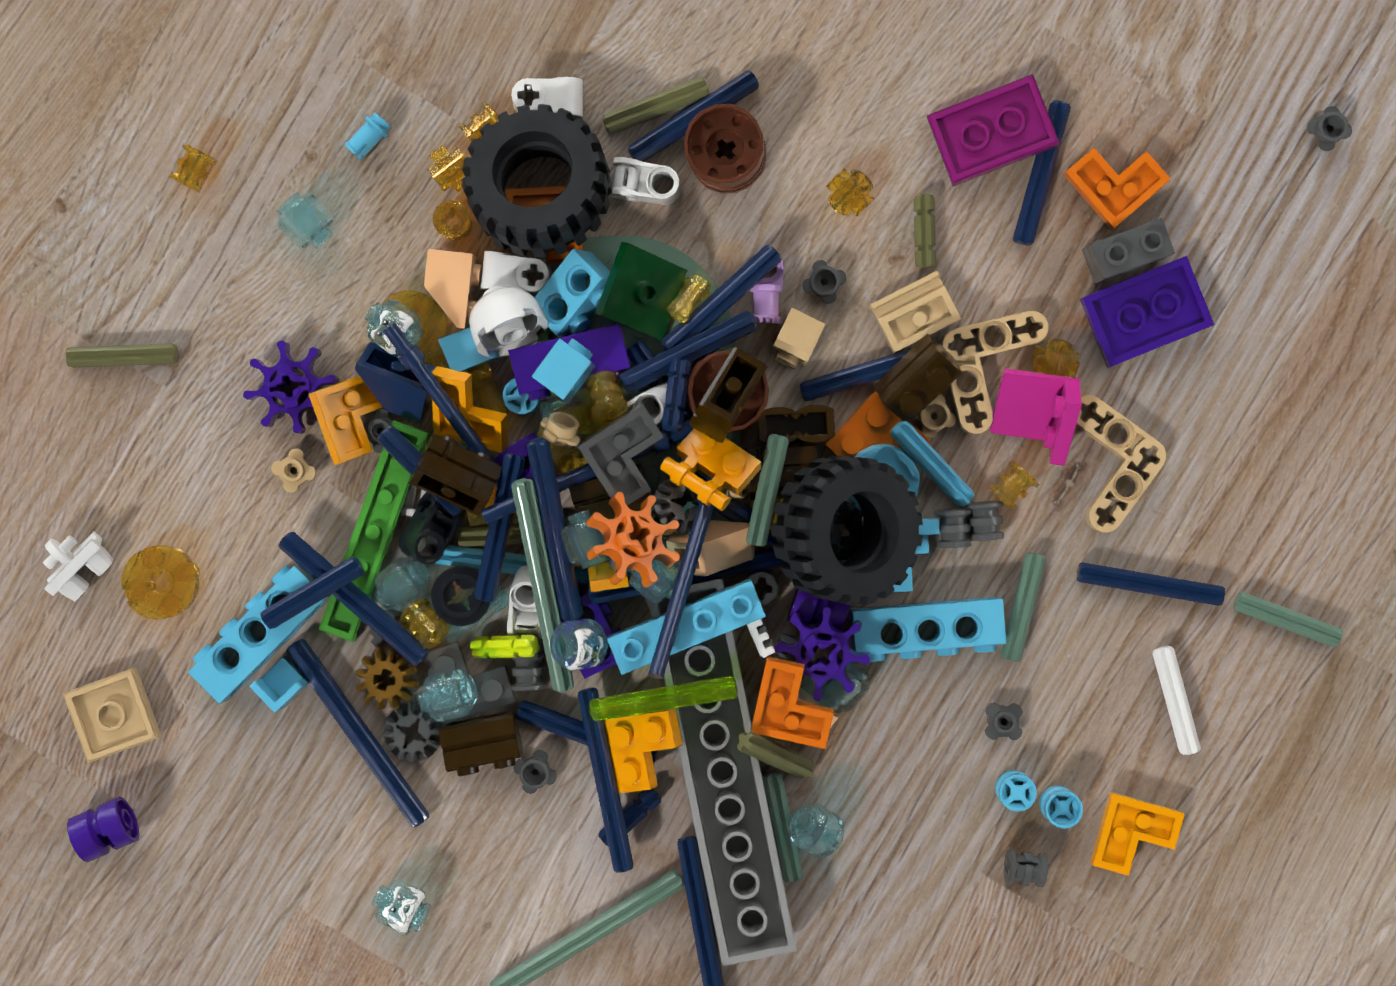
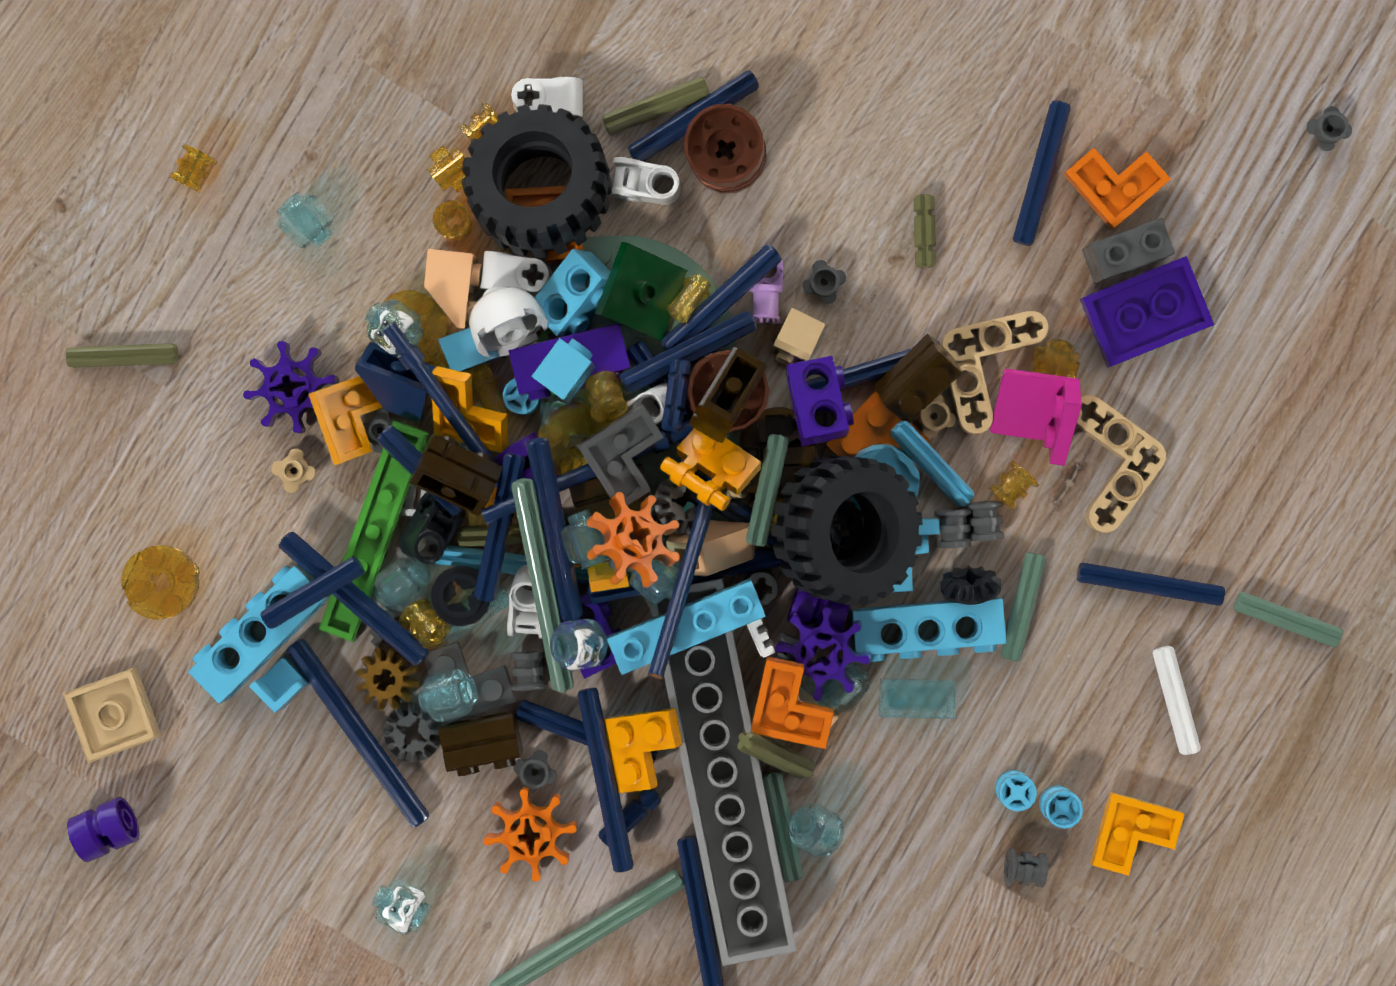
white hips [43,531,113,602] -> none
medium azure pin [344,112,392,161] -> none
neon yellow axle [470,635,540,659] -> none
tan plate [541,412,580,446] -> none
clear neon green axle [589,676,738,721] -> none
clear yellow gear [826,169,874,216] -> none
tan plate [869,271,961,354] -> none
magenta tile [927,74,1059,187] -> none
dark grey plate [985,703,1023,740] -> none
none -> orange gear [483,786,578,882]
none -> dark purple brick [785,356,854,446]
none -> clear light blue plate [879,678,956,719]
none -> black gear [940,565,1001,605]

